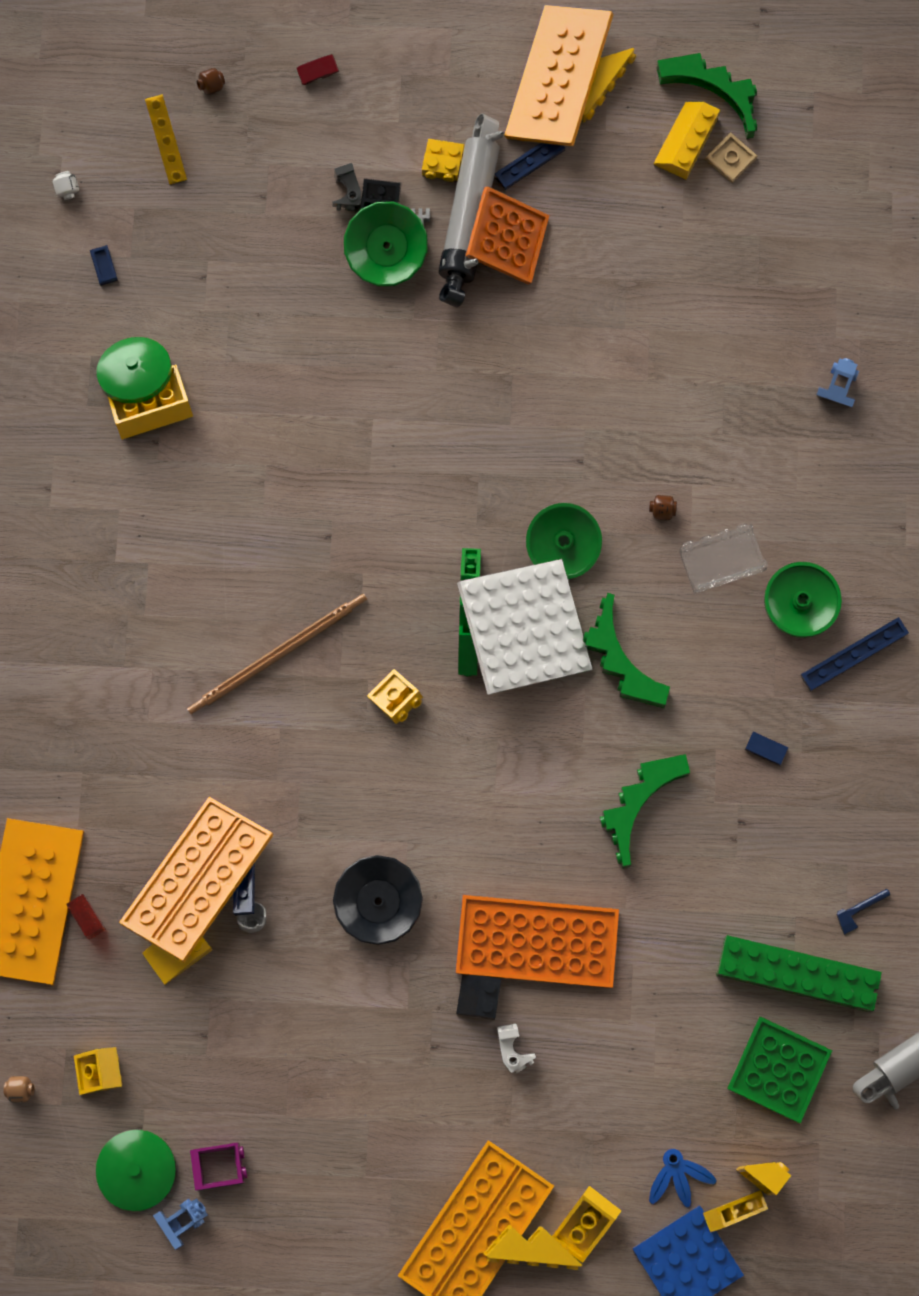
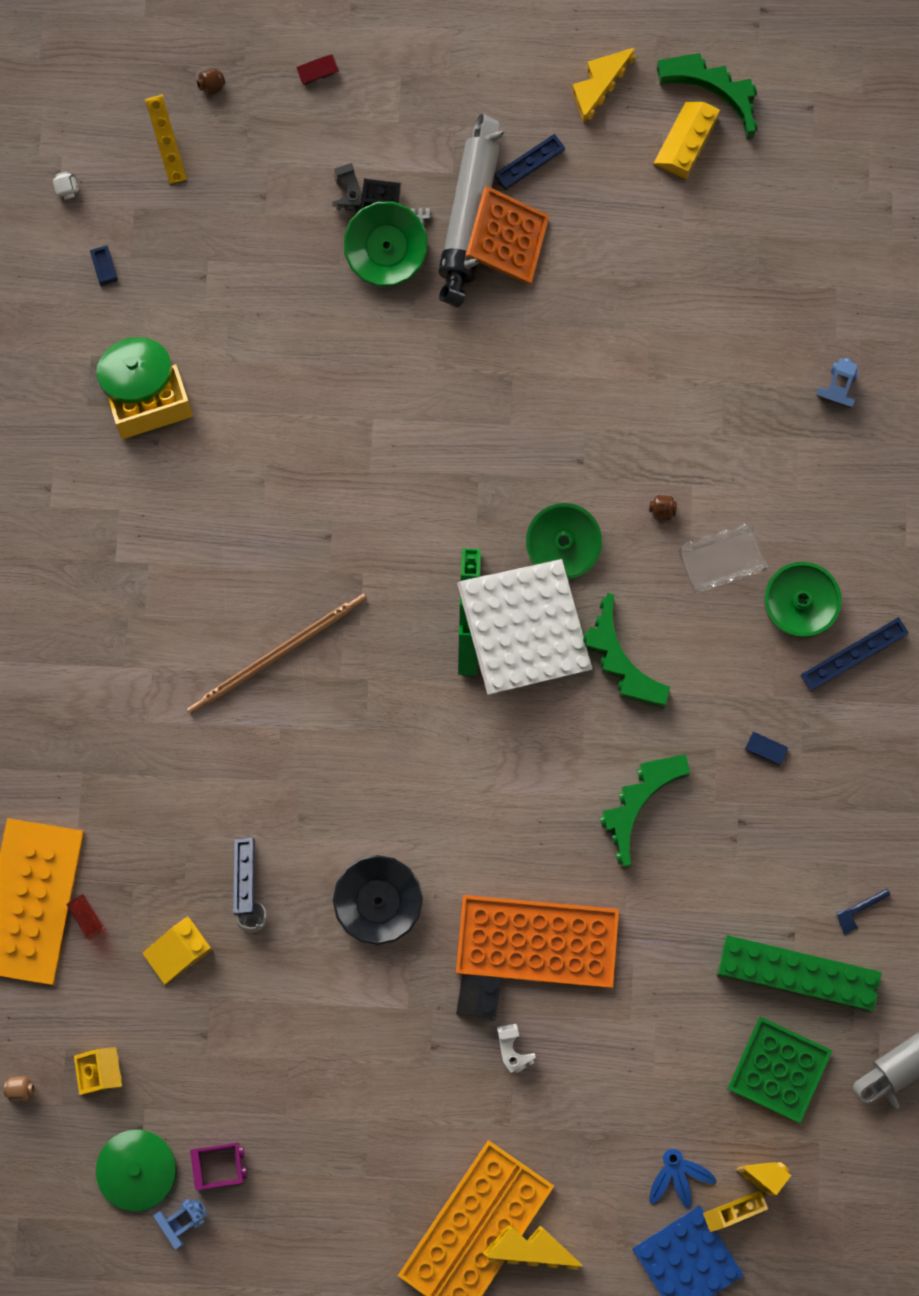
light orange plate [119,797,273,963] -> none
yellow plate [367,669,423,724] -> none
yellow plate [422,139,464,182] -> none
light orange plate [504,5,614,146] -> none
yellow slope [552,1186,621,1263] -> none
tan tile [705,132,758,183] -> none

